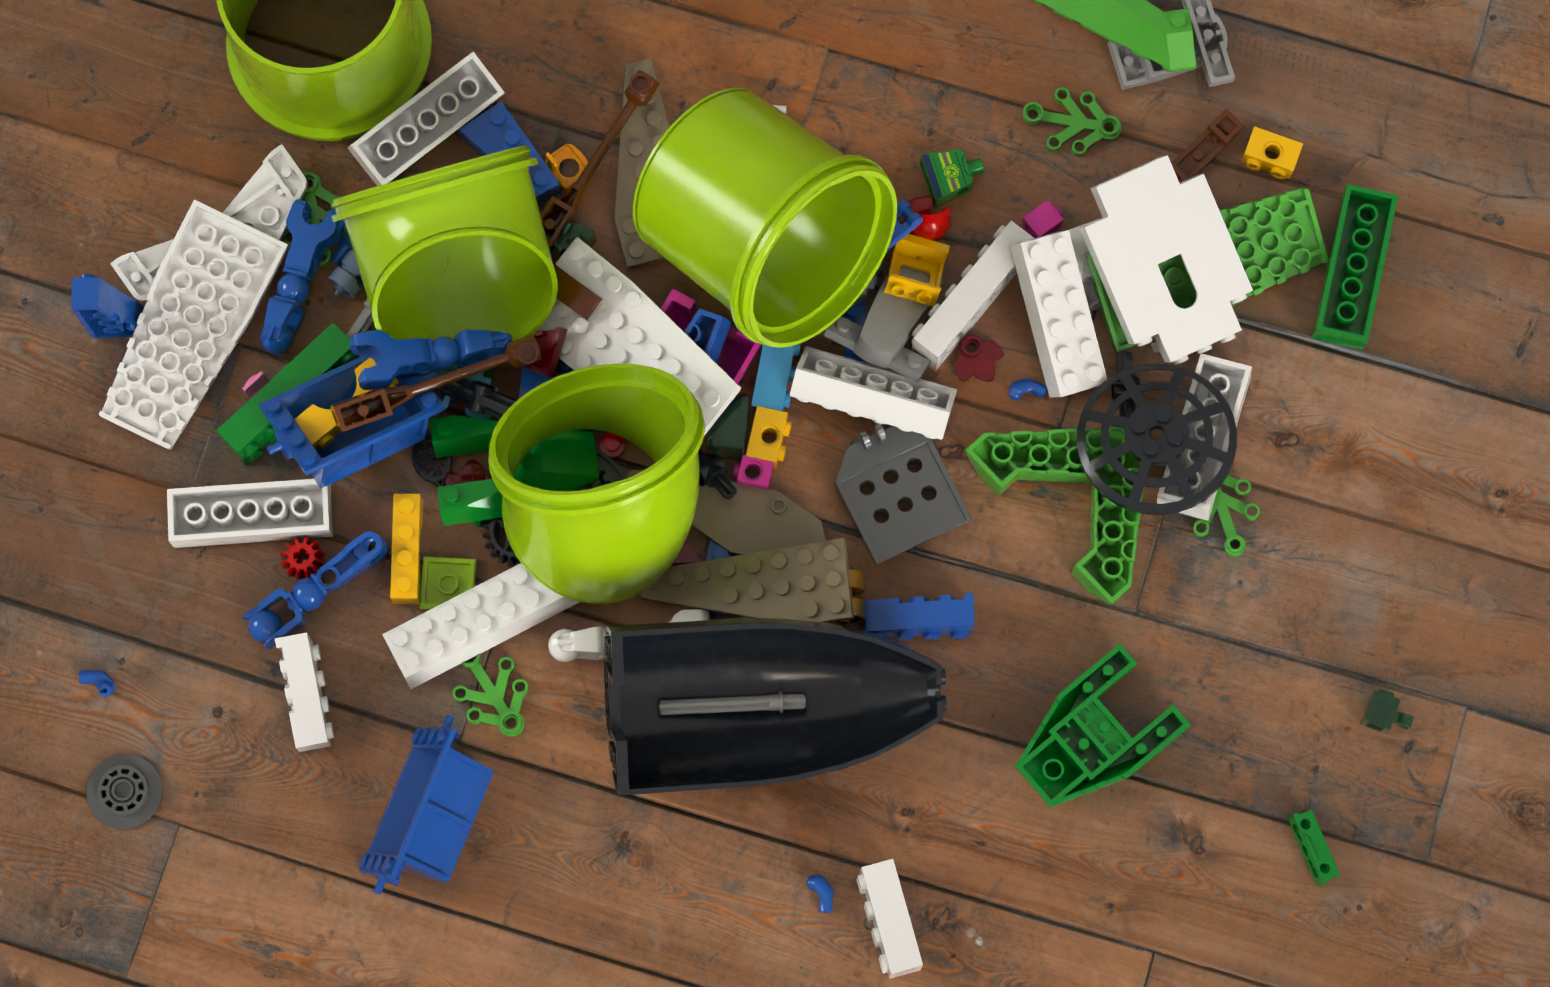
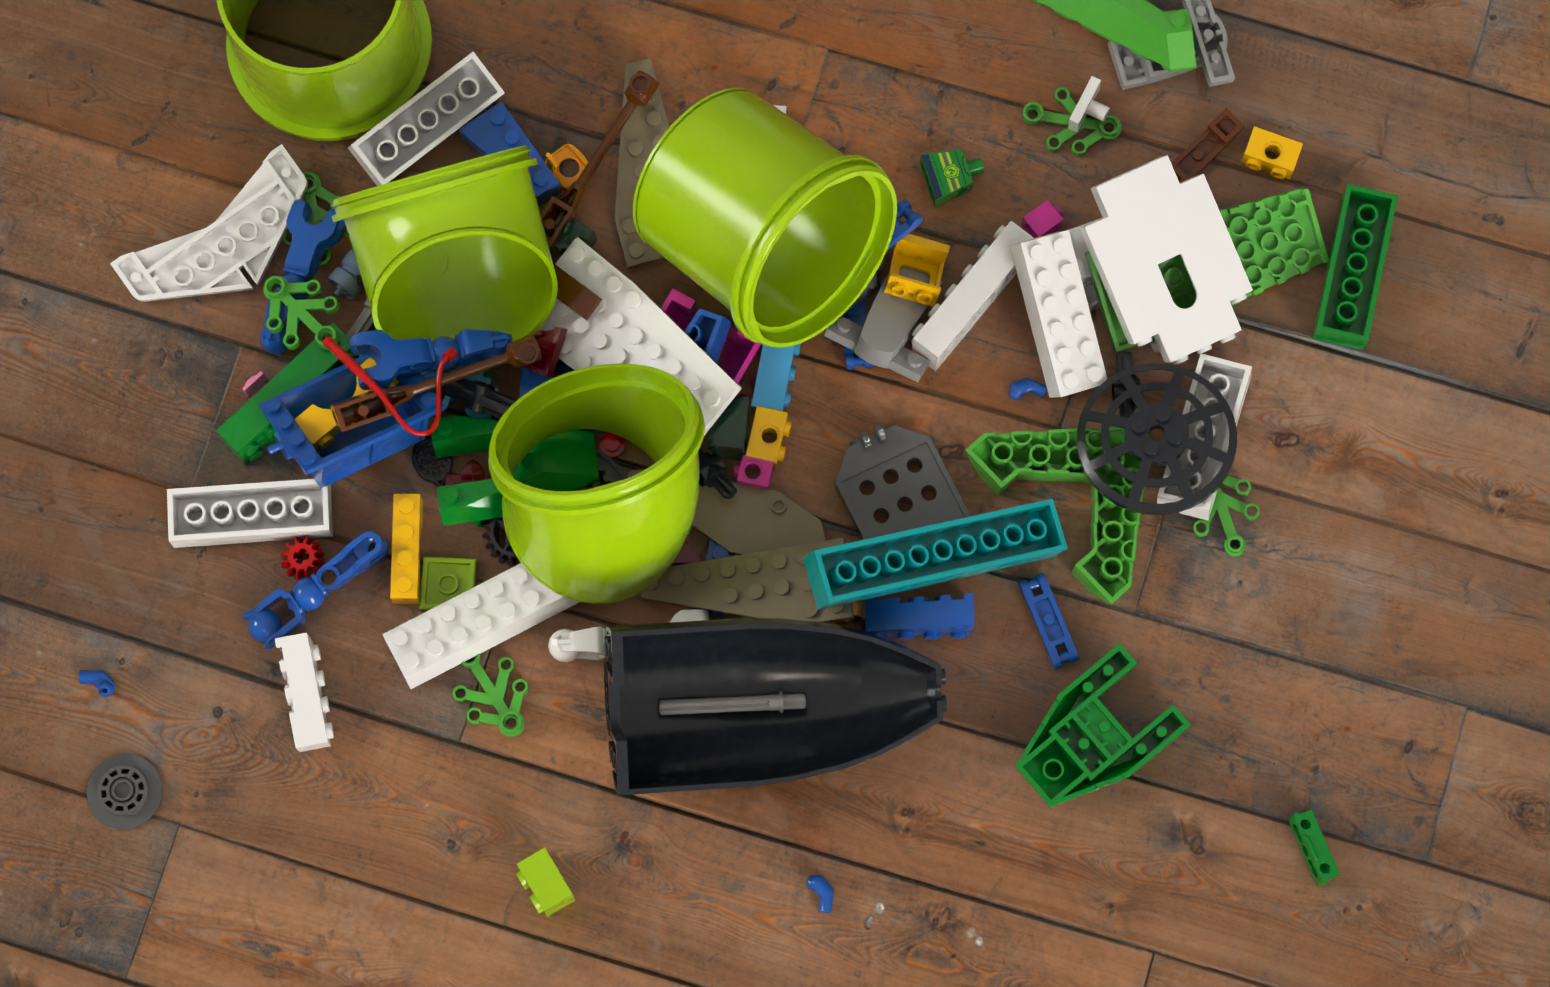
blue wedge [72,274,144,339] -> none
white wing [99,200,289,450] -> none
blue arm [331,231,353,265] -> none
blue piece [359,715,494,895] -> none
white brick [789,346,957,440] -> none
white brick [856,859,923,979] -> none
red helmet [904,196,953,241] -> none
dark red plate [955,335,1004,382] -> none
clear green brick [1360,689,1414,734] -> none
none -> bright green plant [263,276,340,350]
none -> red piece [322,336,458,437]
none -> lime brick [516,847,576,917]
none -> teal brick [803,499,1068,610]
none -> blue plate [1018,573,1080,670]
none -> white tile [1068,76,1110,133]

